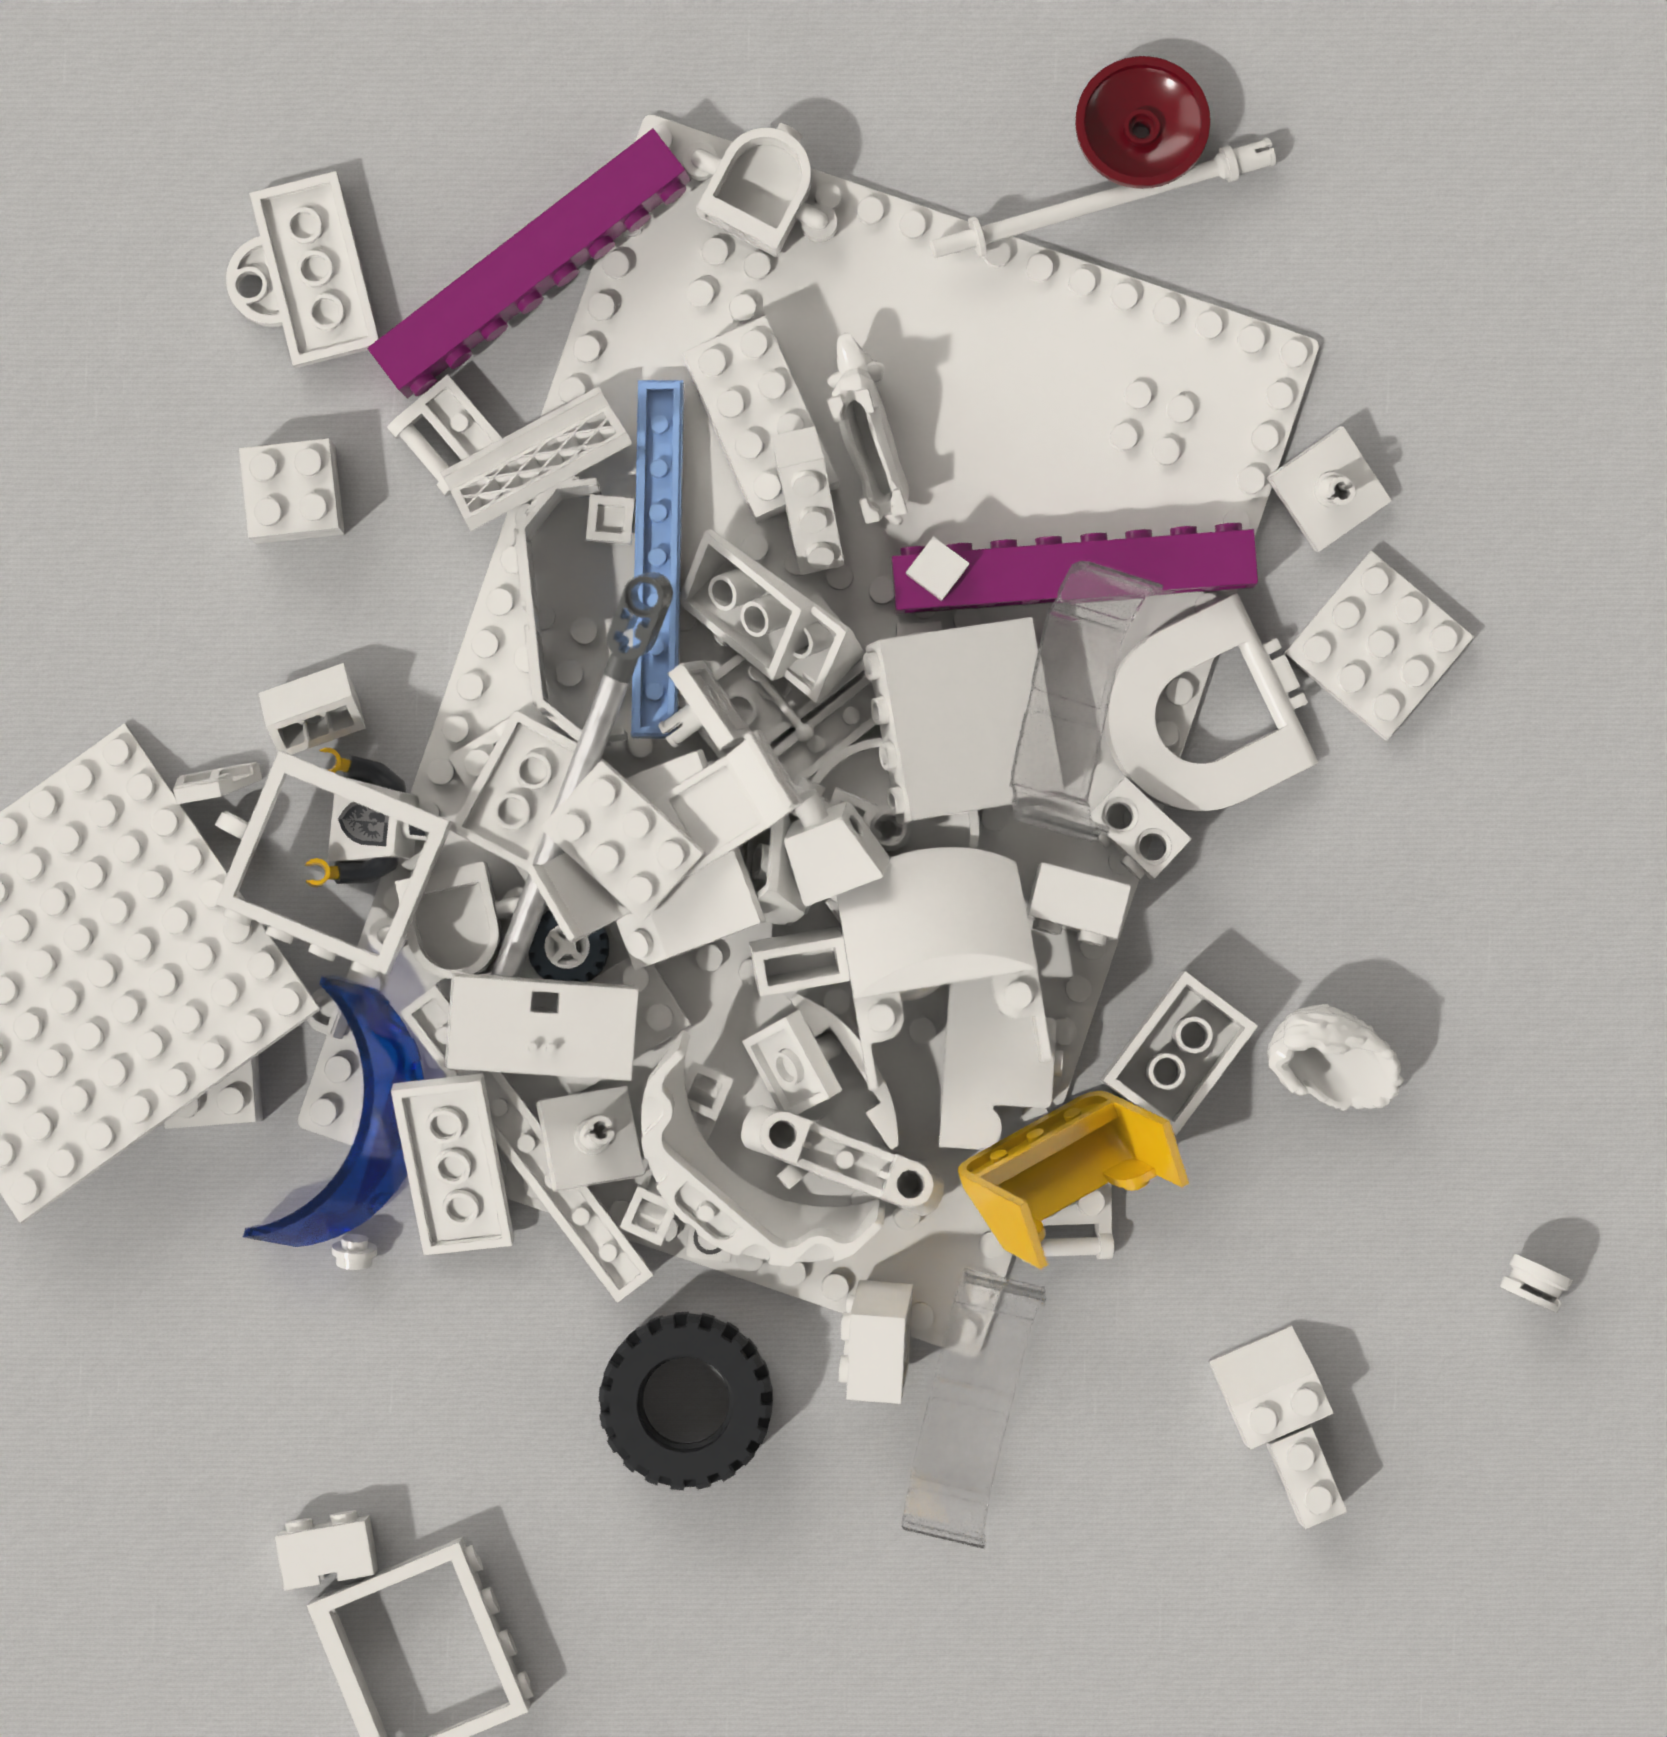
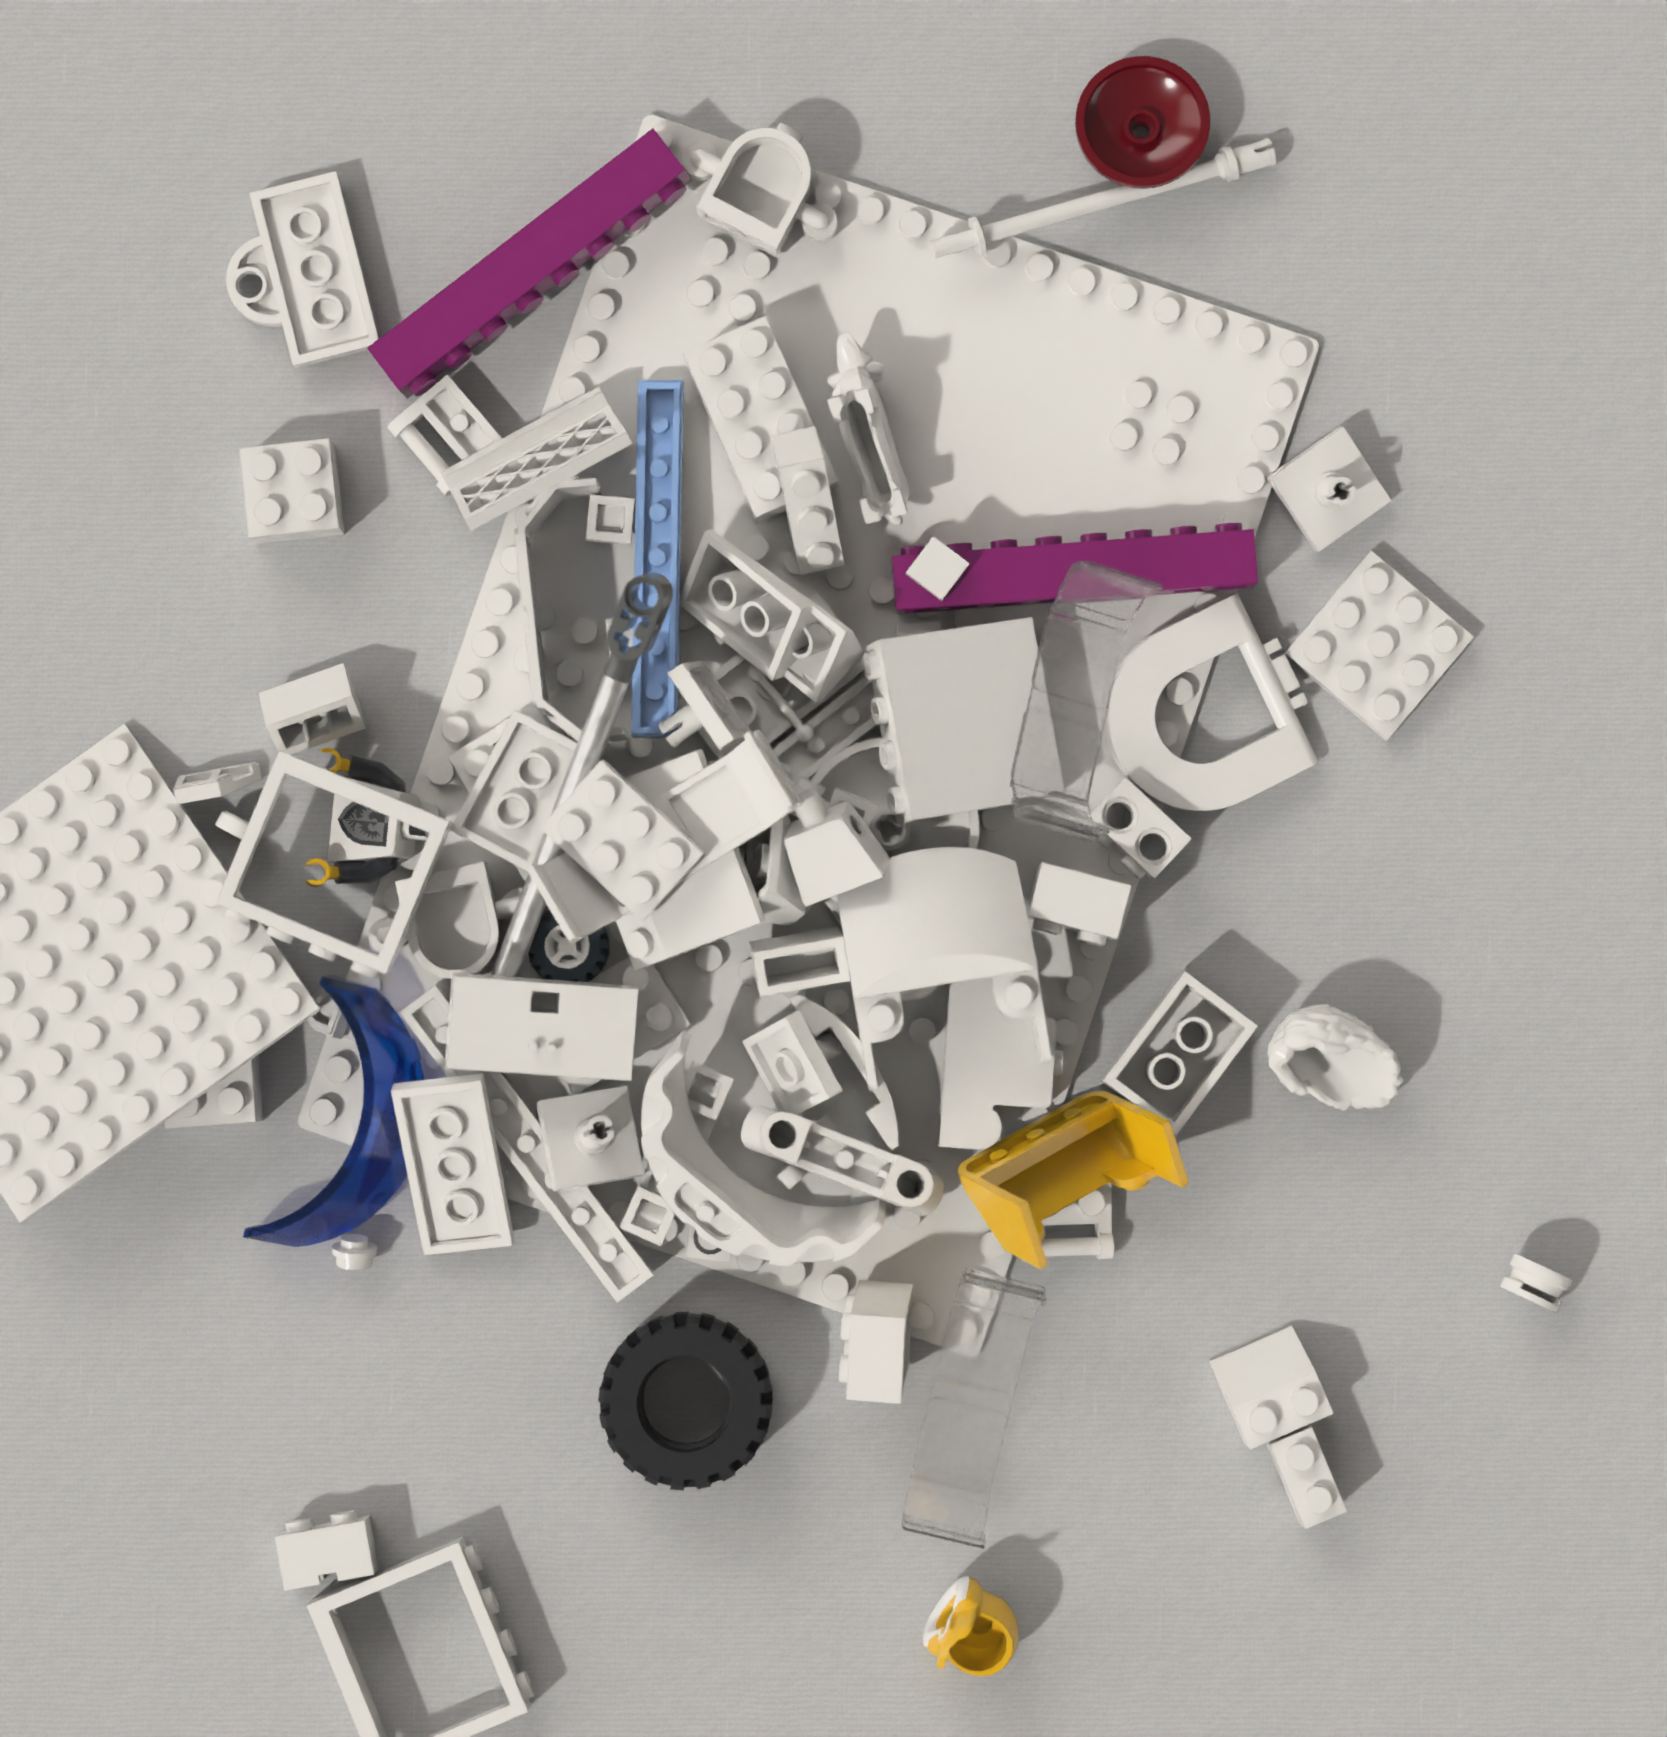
none -> yellow piece [923,1576,1019,1676]

